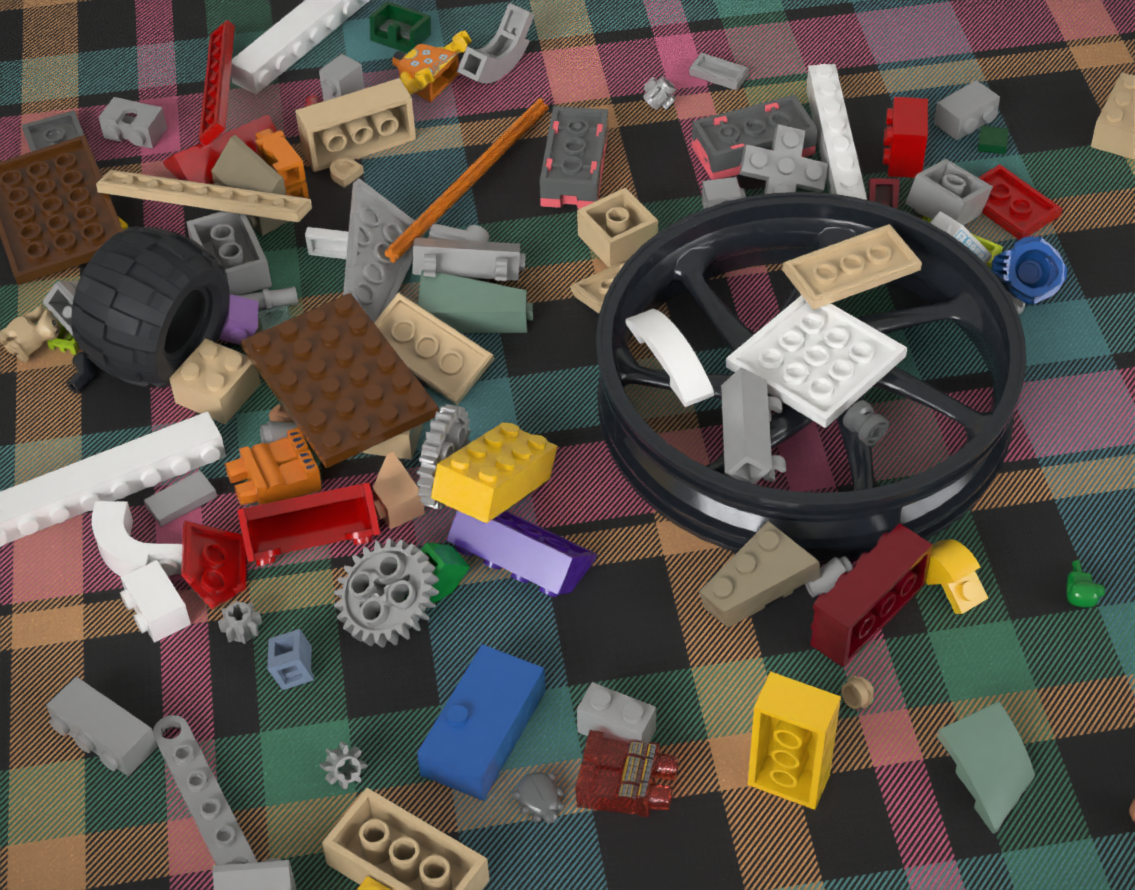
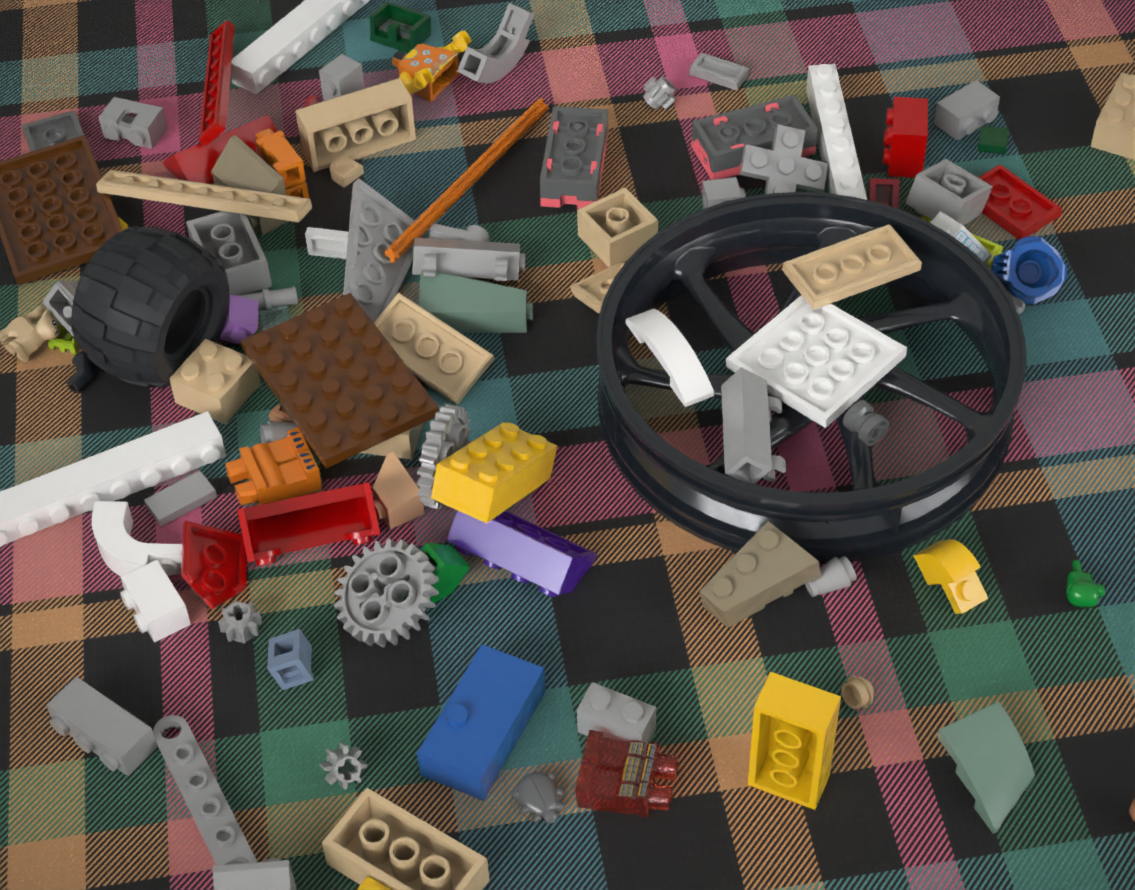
dark red brick [811,523,933,668] -> none

